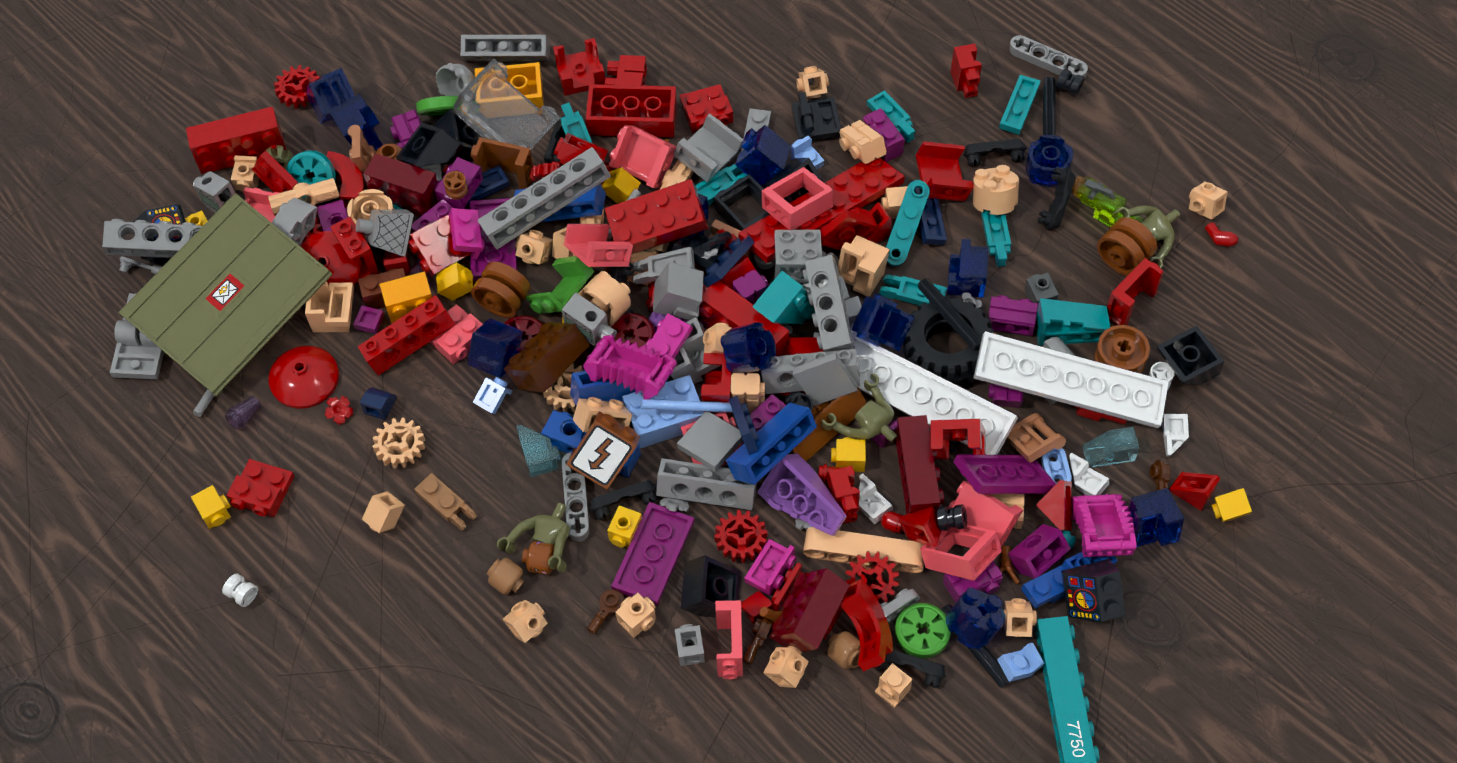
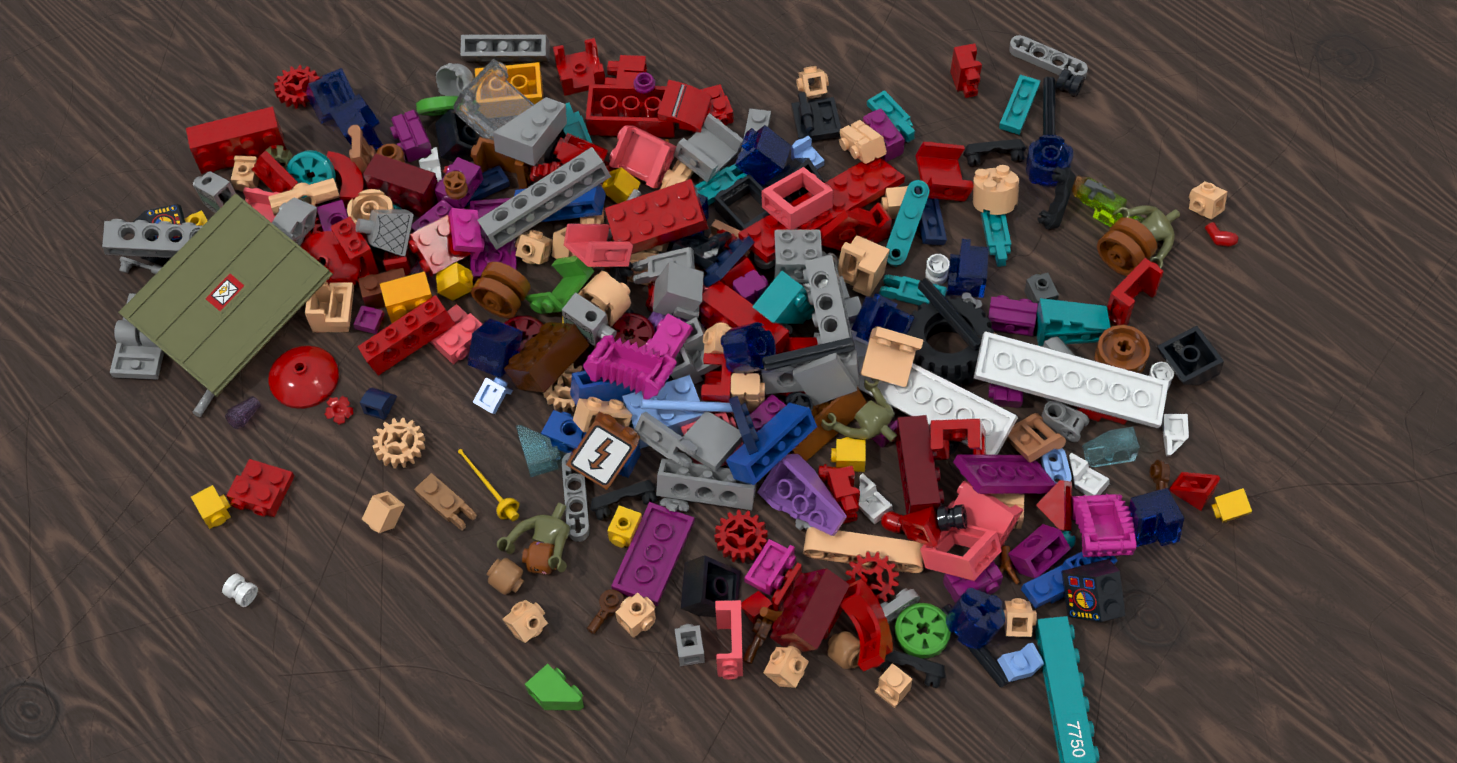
black slope [396,123,460,167] -> none
none -> yellow sword [458,449,519,521]
none -> light grey wedge [493,97,567,166]
none -> bright green slope [525,664,584,710]
none -> magenta plate [633,72,655,94]
none -> light grey hinge [634,412,698,468]
none -> red slope [657,80,711,133]
none -> black axle [762,338,855,371]
none -> light nougat bracket [860,327,923,387]
none -> white wheel [925,254,950,285]
none -> light grey piece [1041,400,1089,442]

